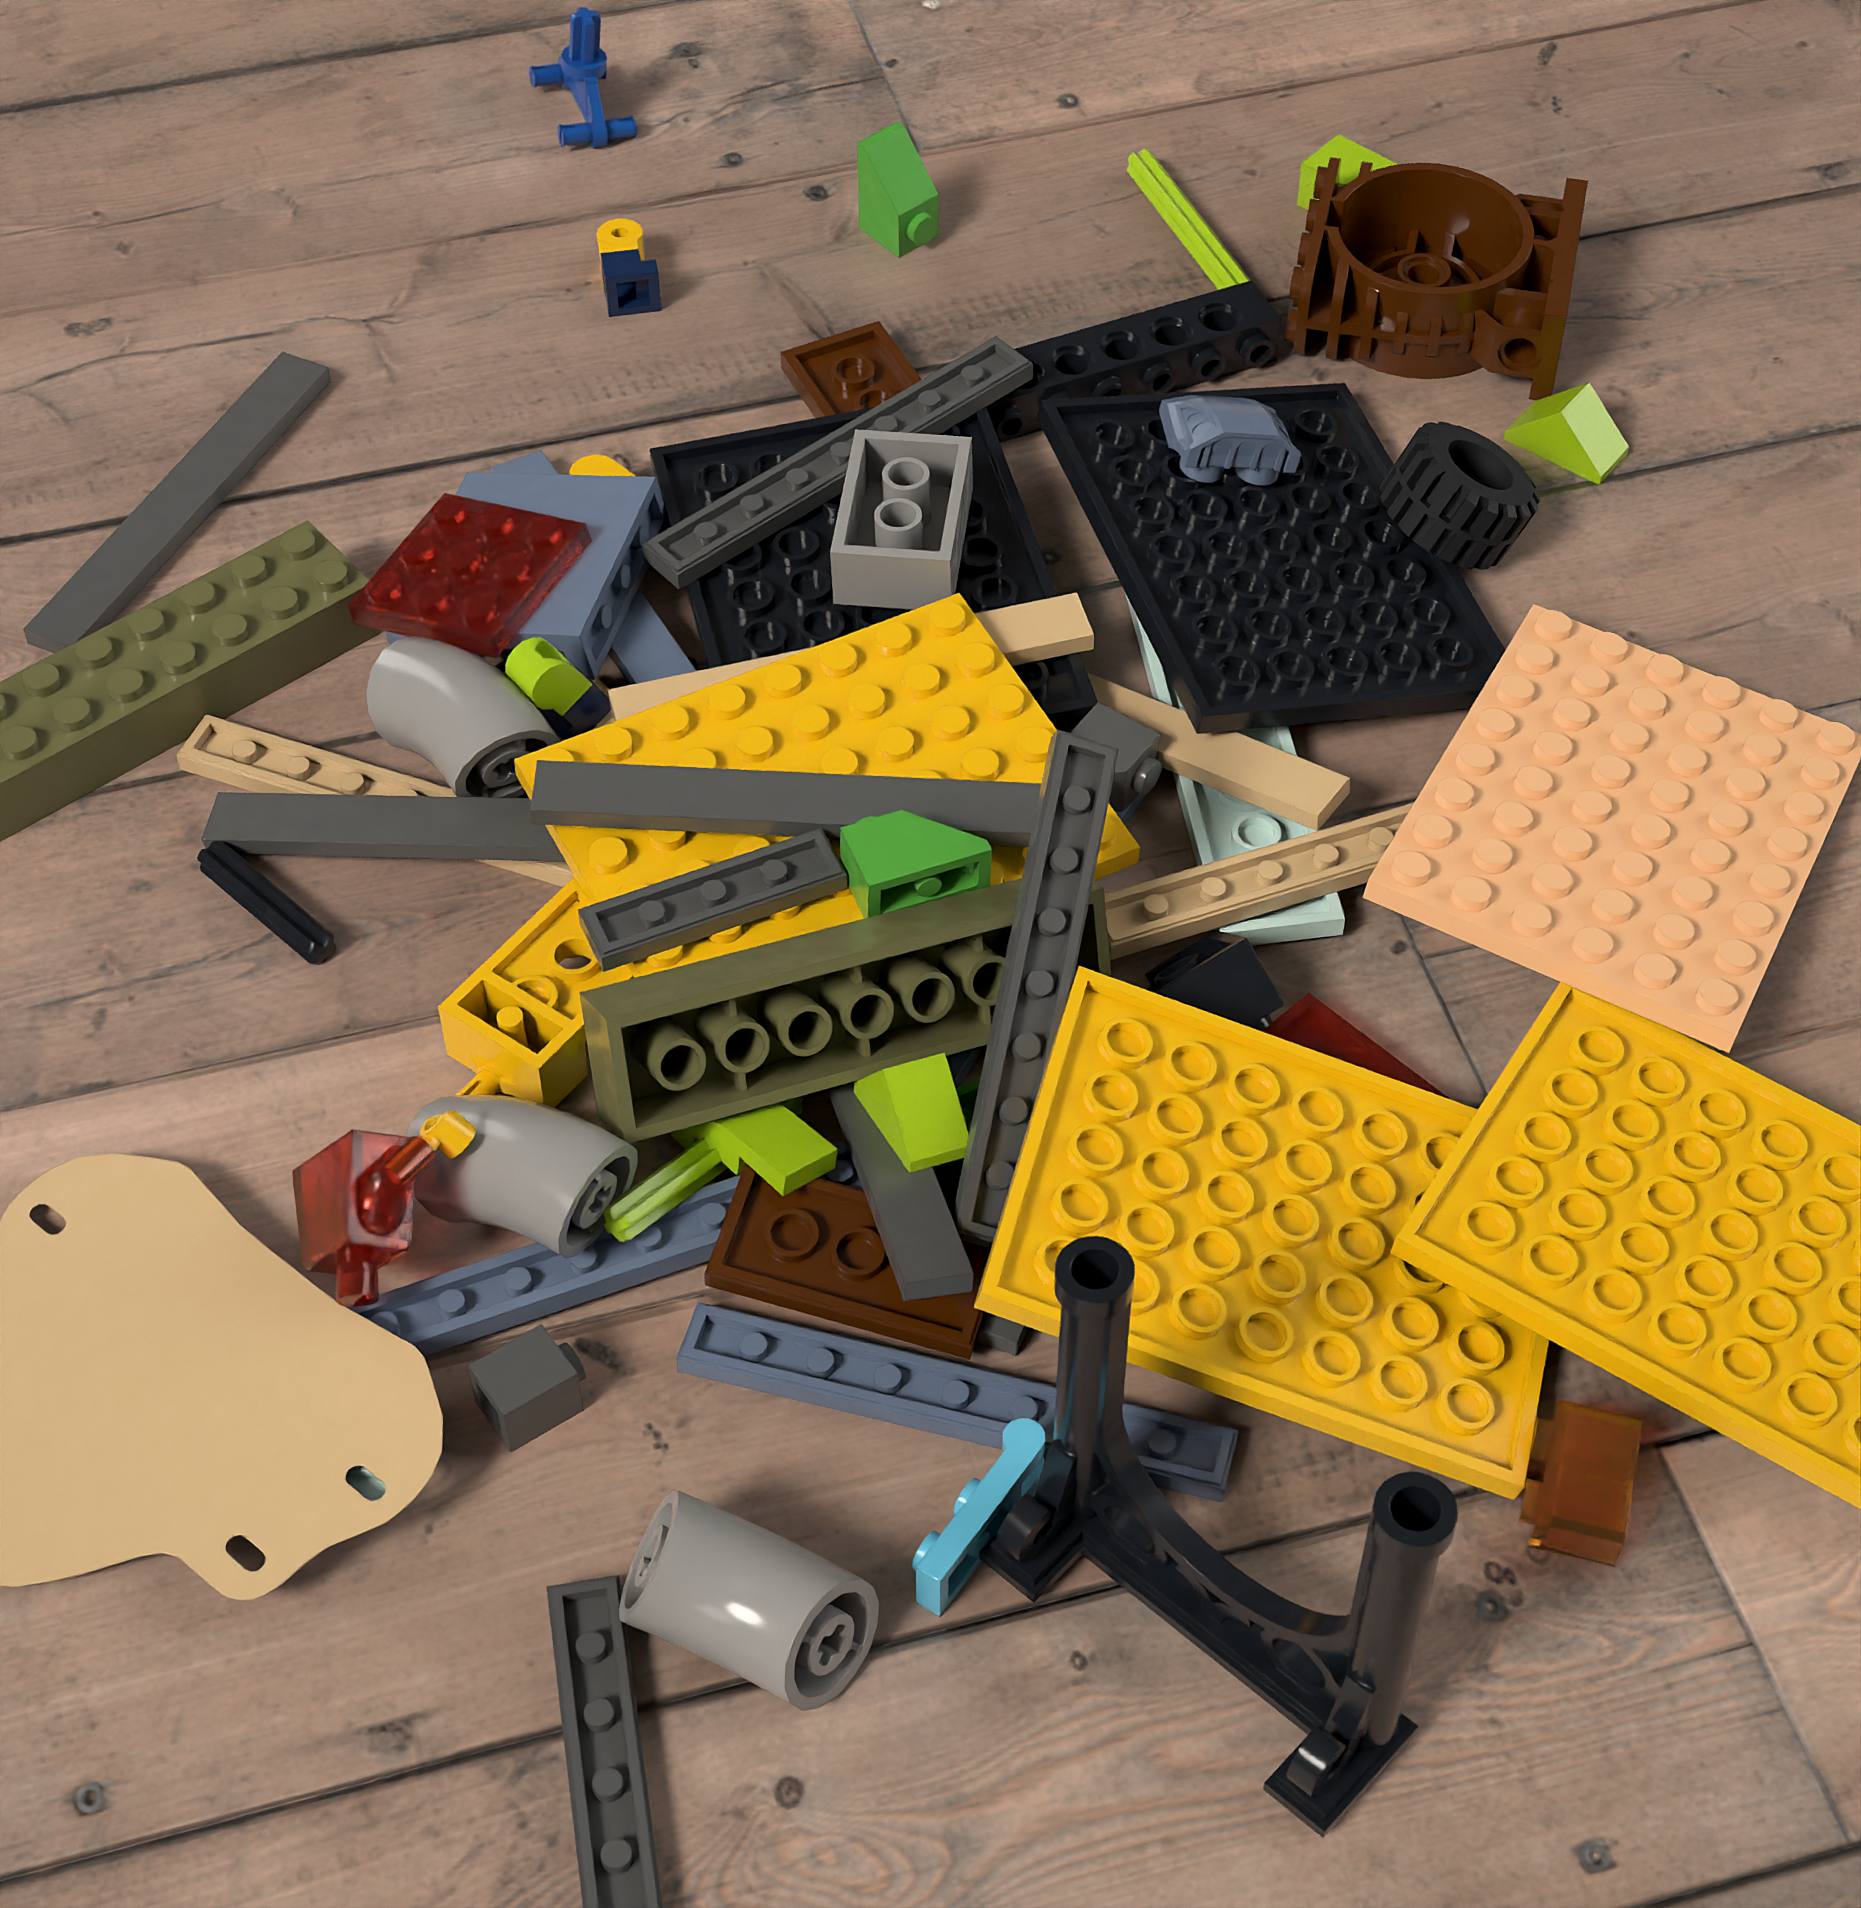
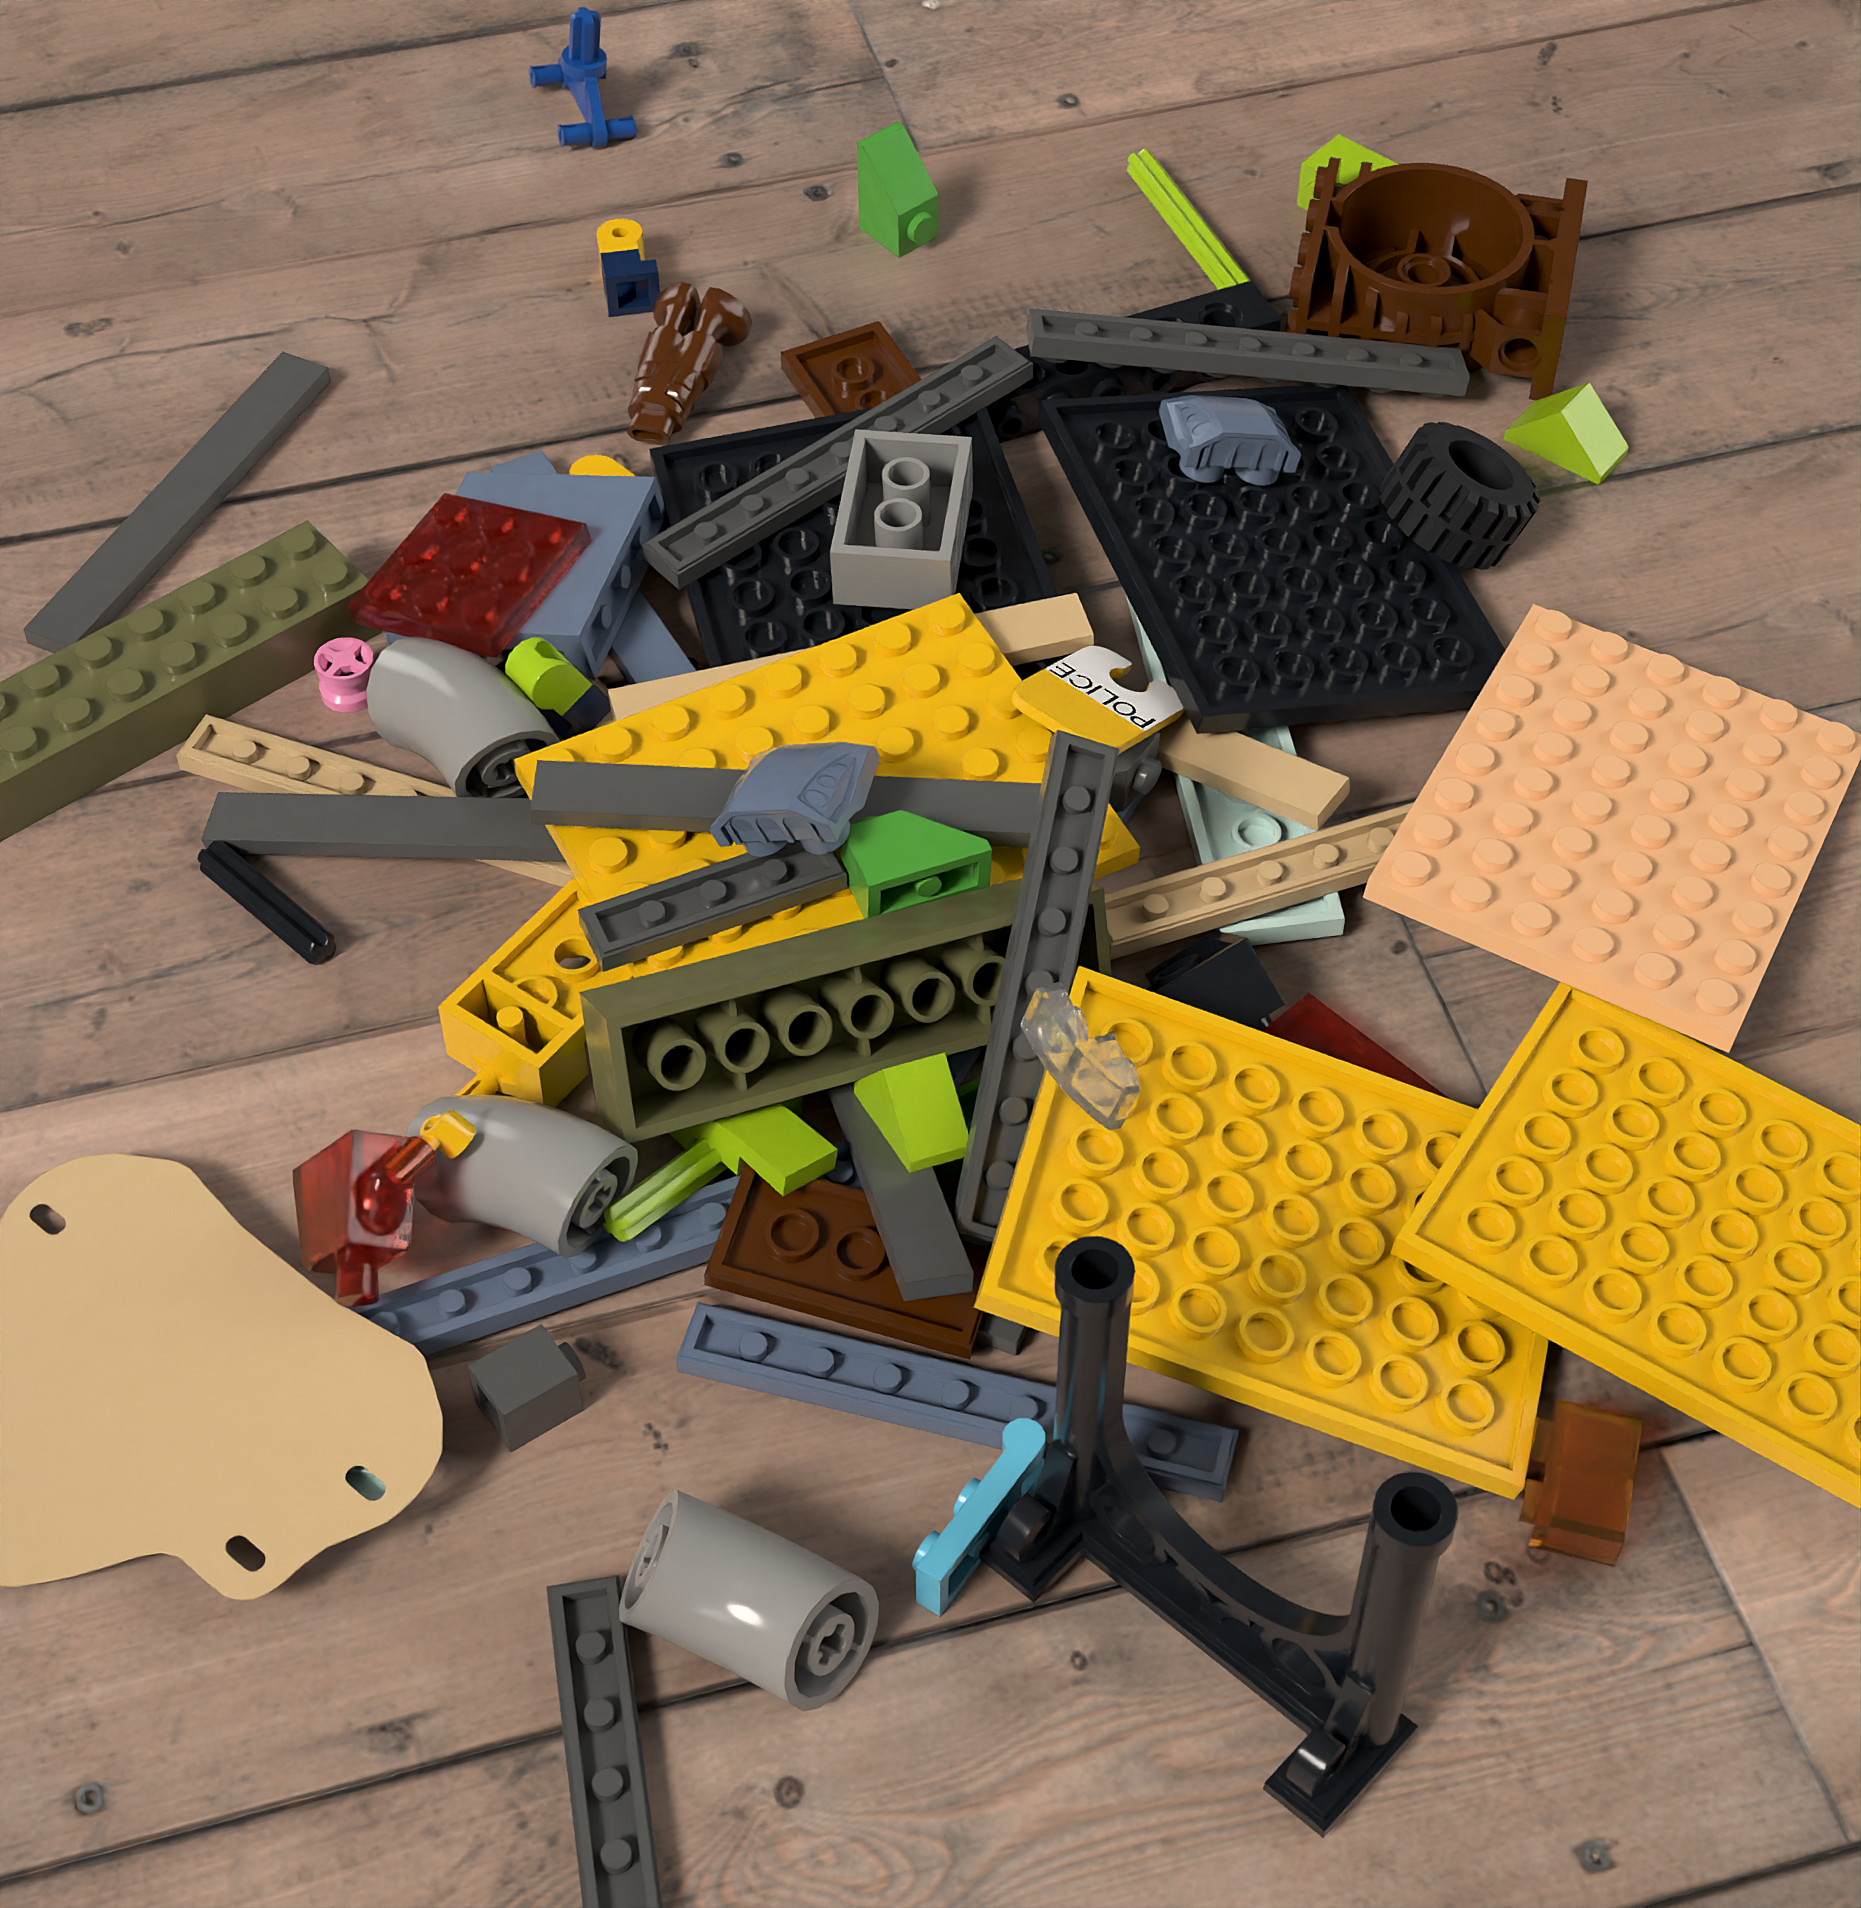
none -> bright pink wheel [314,637,375,713]
none -> reddish brown piece [627,283,752,445]
none -> sand blue slope [709,742,880,857]
none -> piece [1011,646,1184,755]
none -> clear slope [1020,982,1140,1130]
none -> dark grey plate [1026,308,1470,398]

